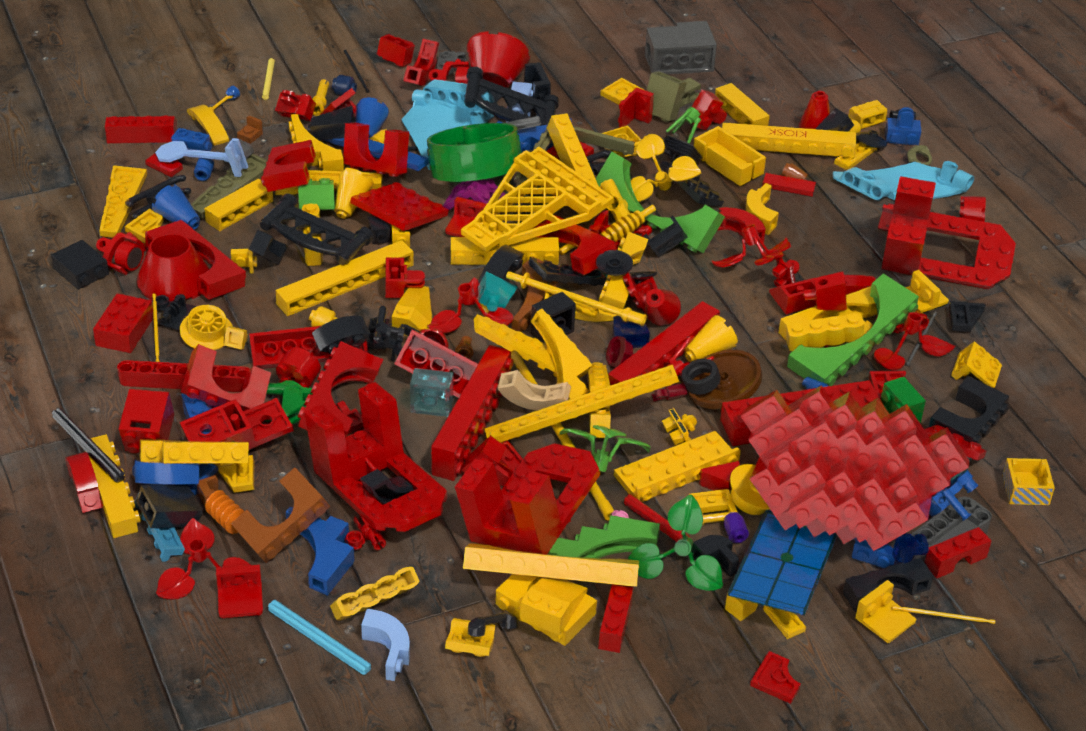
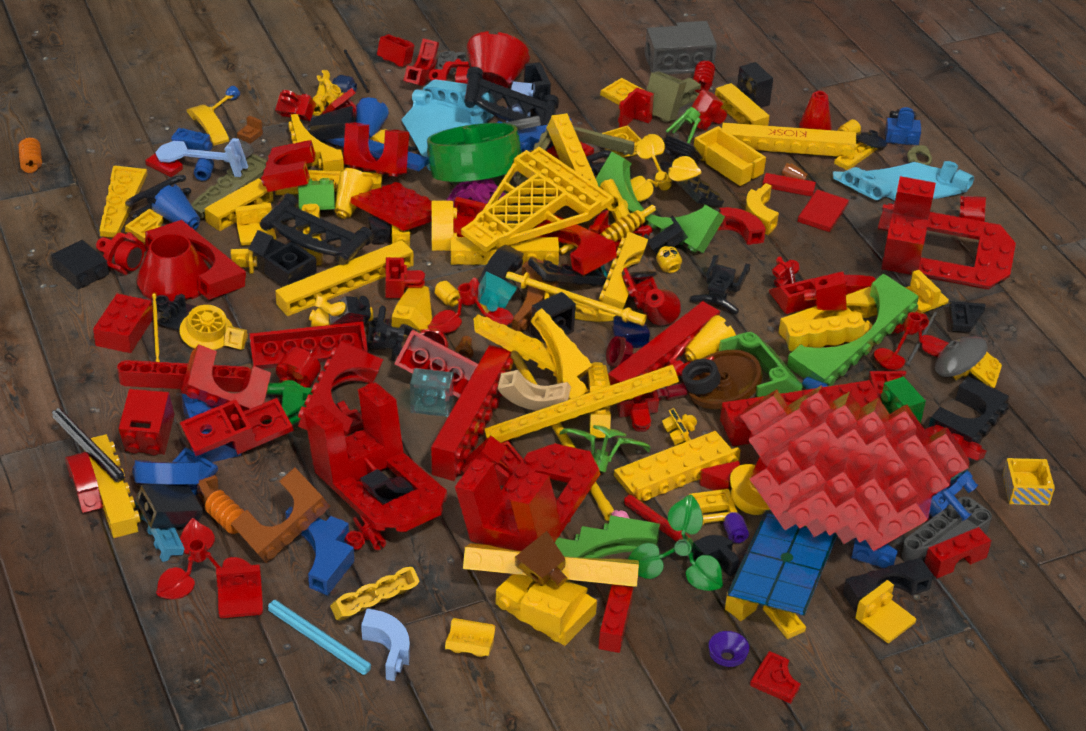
red slope [105,115,177,144] -> none
yellow arch [140,440,249,463] -> none
yellow wing [214,455,254,493] -> none
light yellow bar [262,58,275,100] -> none
black brick [312,316,371,353] -> none
black bar [467,612,519,637] -> none
black dish [596,250,633,276] -> none
red plant [712,224,791,267] -> none
black slope [816,108,854,132] -> none
yellow brick [848,100,887,129] -> none
clear blue piece [892,533,929,563] -> none
yellow piece [892,605,995,624] -> none
none -> orange piece [18,138,42,173]
none -> yellow bracket [235,203,276,246]
none -> black brick [264,241,317,287]
none -> torso [315,296,374,326]
none -> yellow piece [317,70,344,106]
none -> yellow brick [432,201,457,251]
none -> yellow brick [434,281,460,307]
none -> reddish brown torso [515,531,568,587]
none -> red brick [616,389,659,432]
none -> yellow head [656,246,682,273]
none -> black piece [690,255,751,314]
none -> red piece [693,60,715,93]
none -> dark purple piece [708,631,749,667]
none -> bright green windscreen [719,332,802,397]
none -> black brick [737,62,774,108]
none -> red tile [797,190,849,232]
none -> dark grey dish [935,335,988,377]

